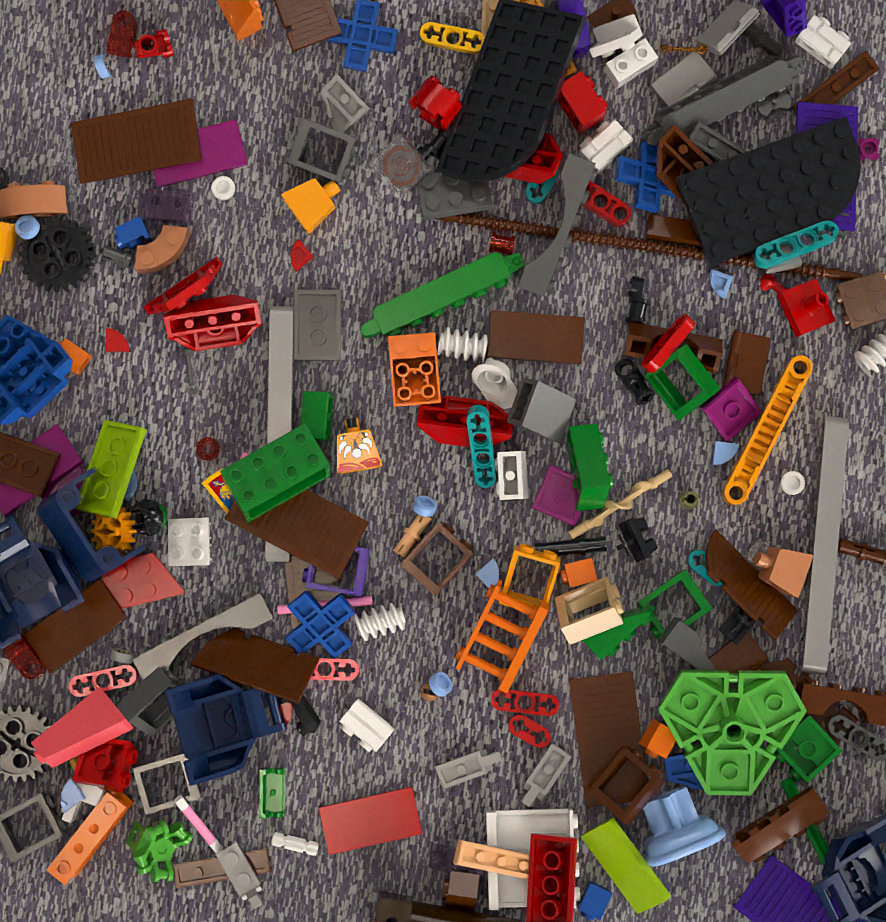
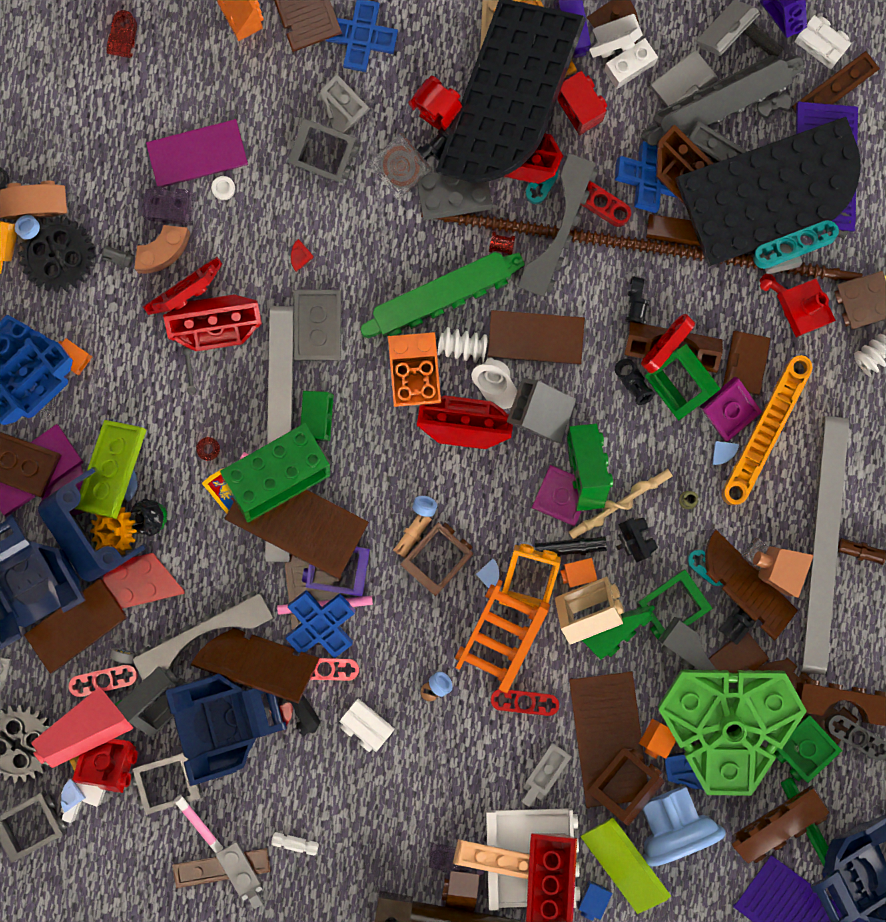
clear red piece [2,634,46,679] -> none
orange fence [46,791,135,885] -> none
reddish brown window [71,98,203,184] -> none
light blue tile [94,54,111,79] -> none
red tile [106,328,130,352] -> none
blue brick [114,216,153,249] -> none
bright green piece [126,819,193,883] -> none
red plate [133,29,174,59] -> none
white hinge [168,517,212,566] -> none
hinge [259,768,286,818] -> none
light orange torso [281,178,341,234] -> none
tile [319,786,422,855] -> none
torso [337,418,383,474] -> none
white piece [354,600,406,641] -> none
yellow beam [420,22,485,55] -> none
light grey hinge [435,749,502,789] -> none
teal beam [467,405,497,488] -> none
white brick [495,451,528,500] -> none
red beam [508,714,551,748] -> none
white brick [578,120,633,175] -> none
clear orange hinge [659,44,707,55] -> none
light blue tile [709,269,733,299] -> none
white tile [780,471,805,495] -> none
magenta plate [857,138,879,161] -> none

